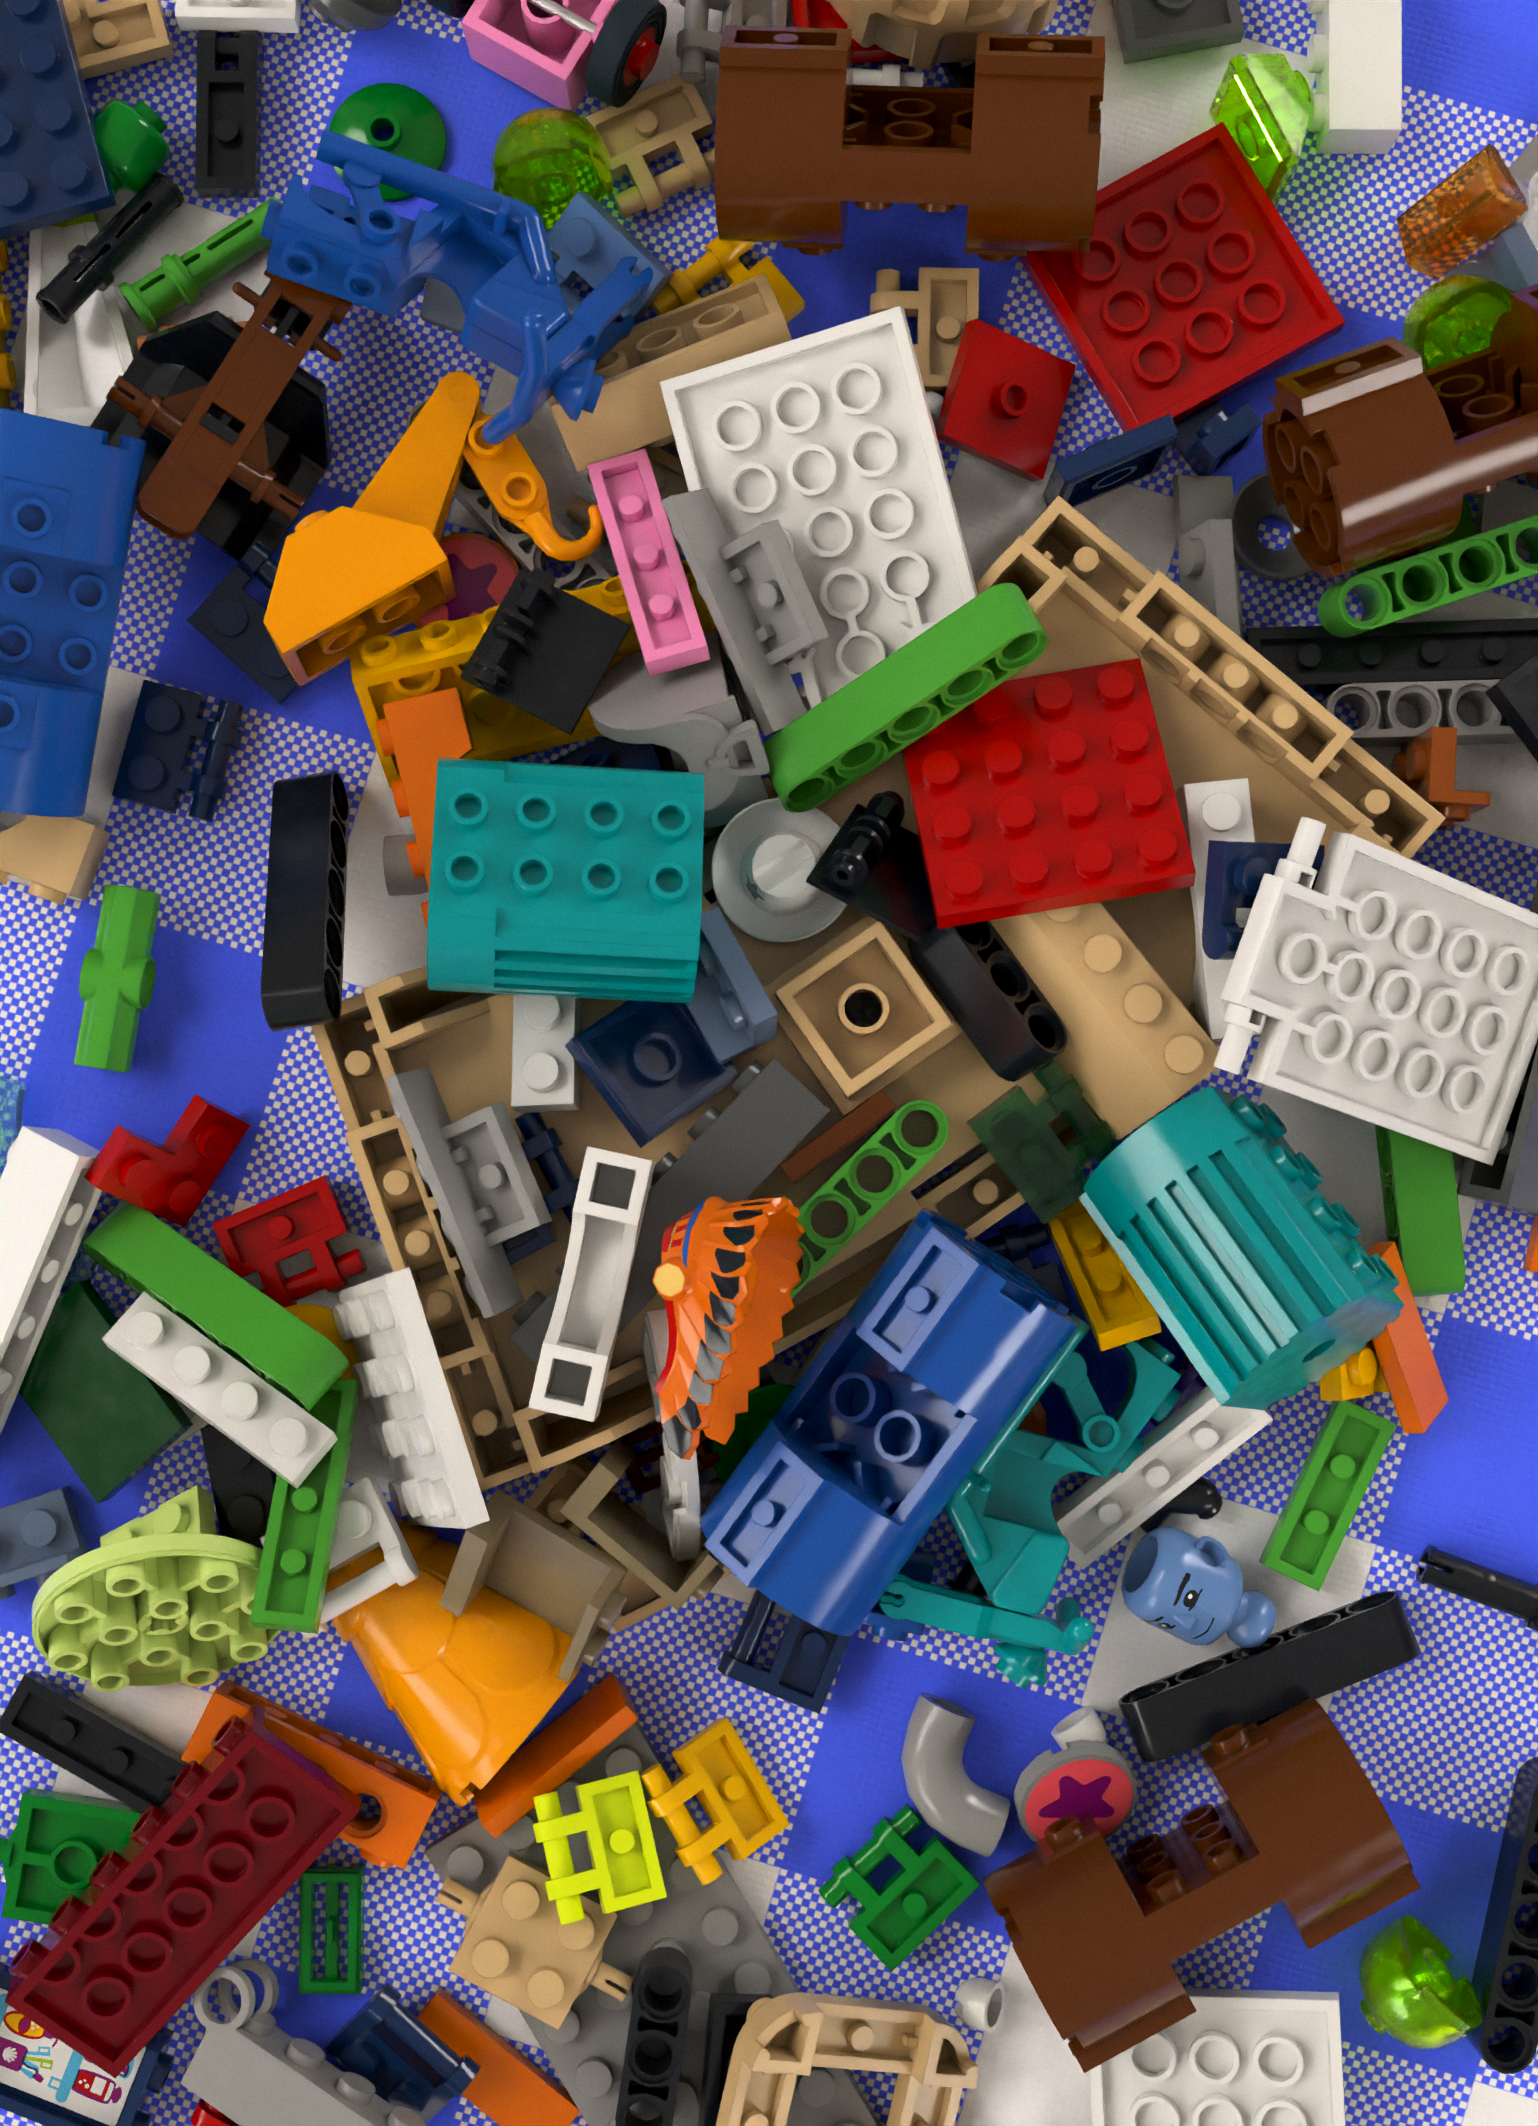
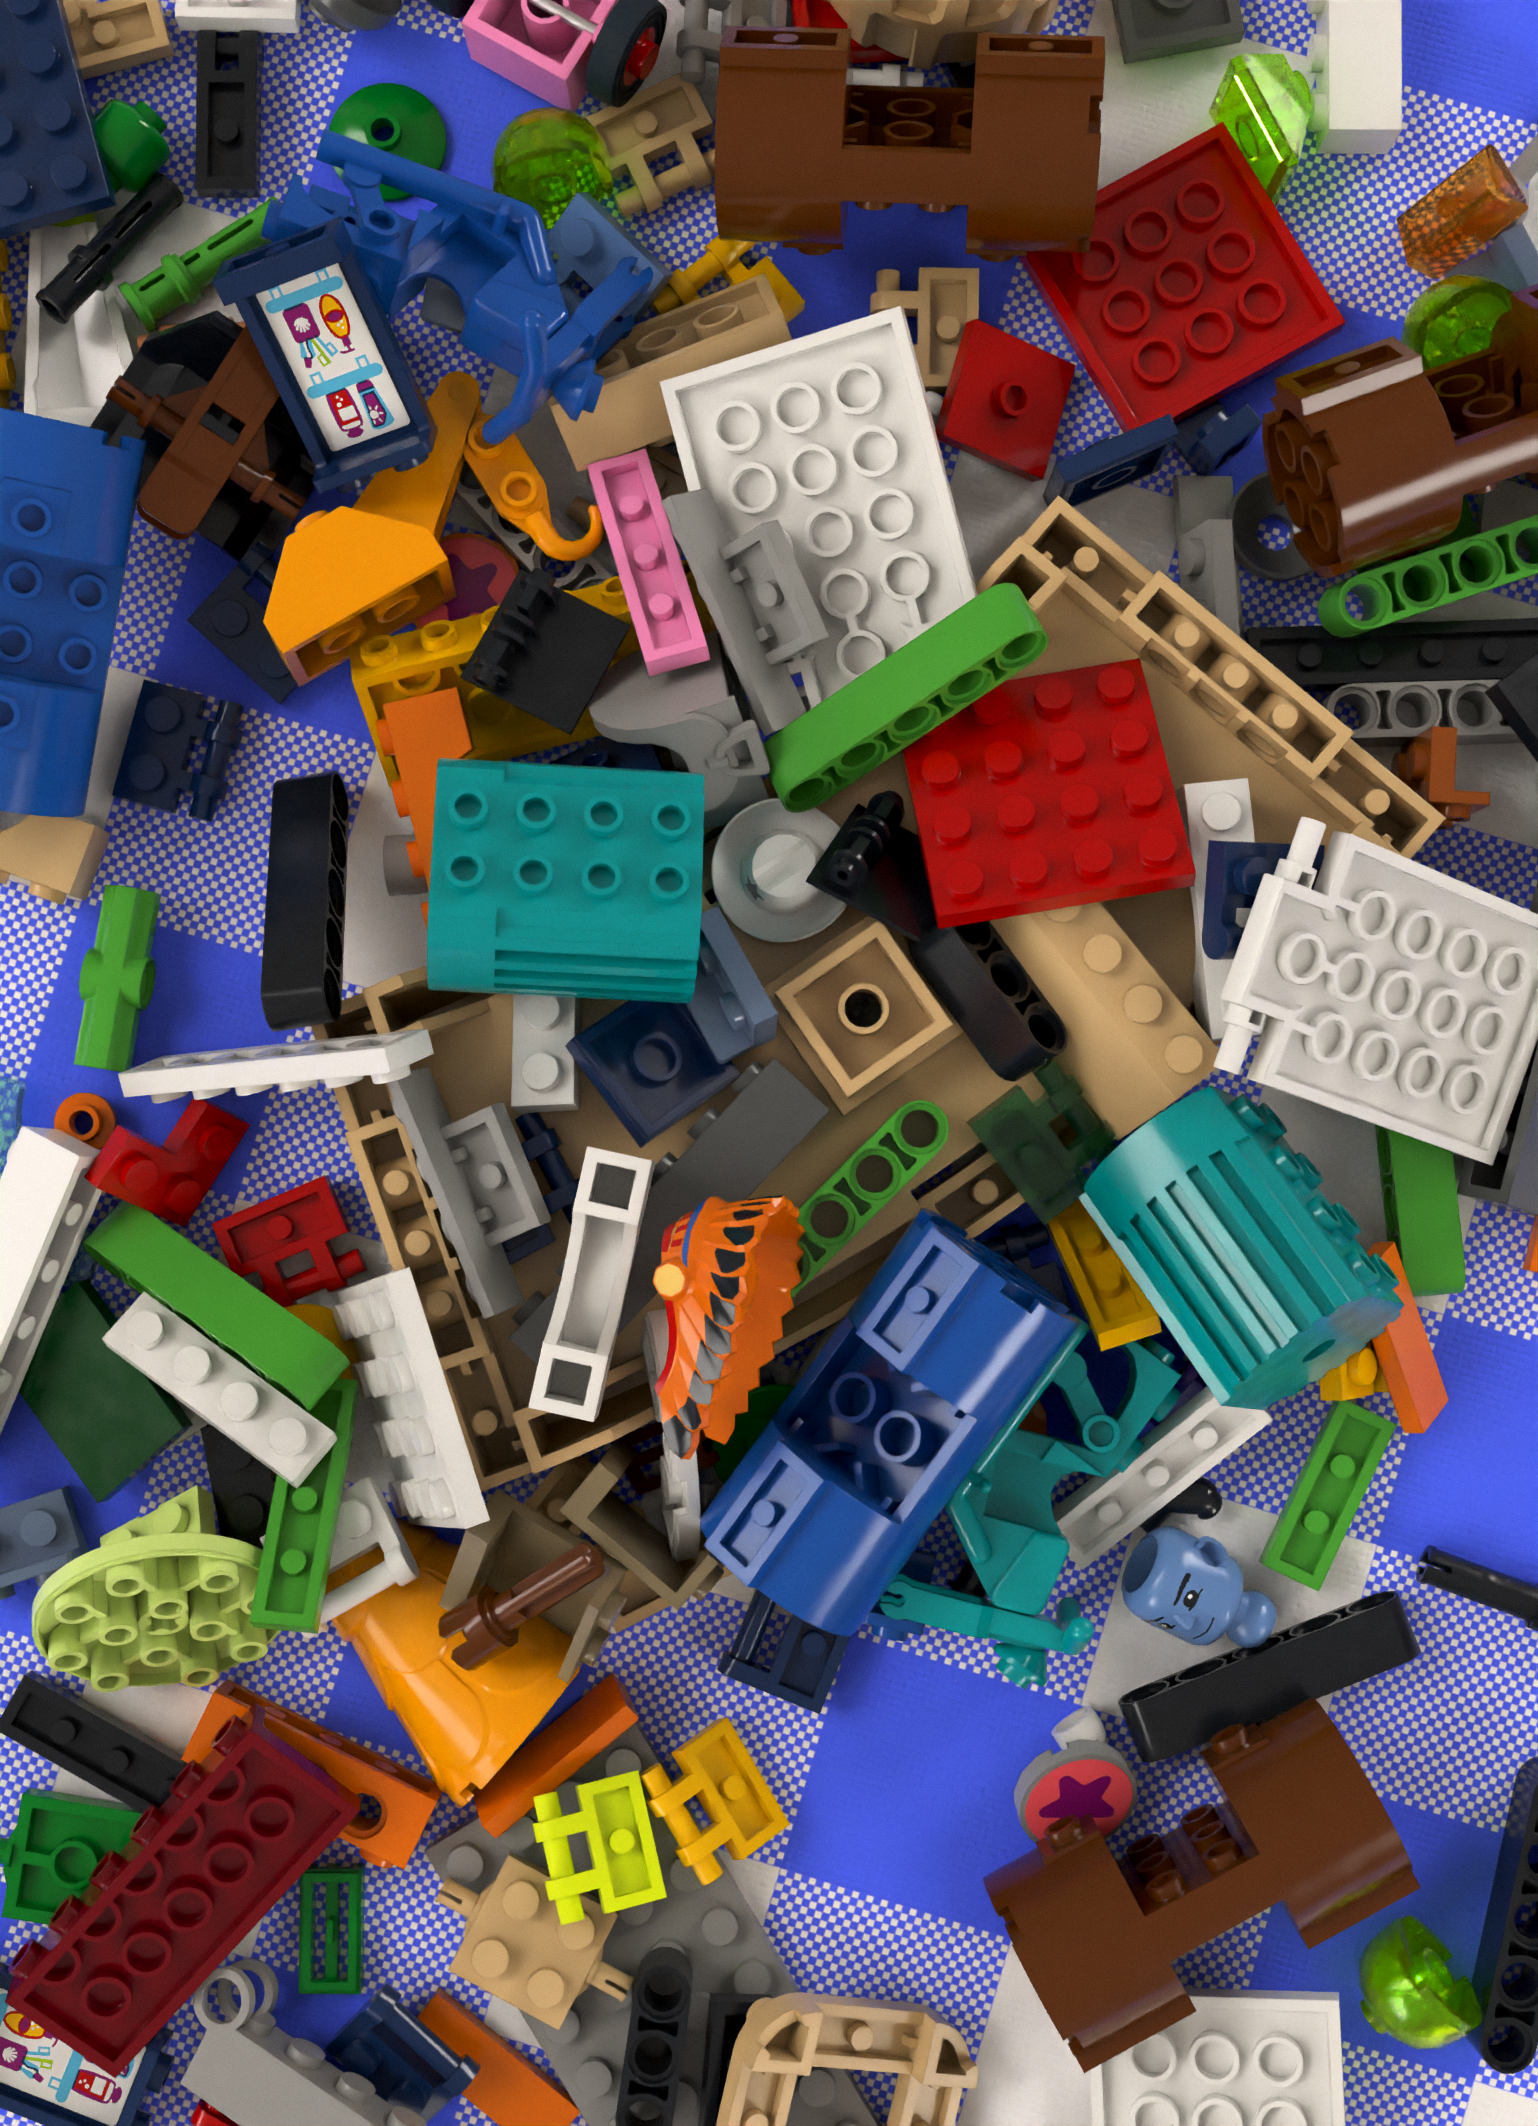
reddish brown tile [779,1089,896,1184] -> none
green plate [818,1803,980,1972] -> none
light grey cylinder [901,1692,1010,1858] -> none
white hinge [955,1977,1005,2033] -> none
none -> orange plate [54,1093,117,1150]
none -> white plate [118,1029,434,1103]
none -> panel [212,216,438,493]
none -> reddish brown piece [438,1542,605,1671]

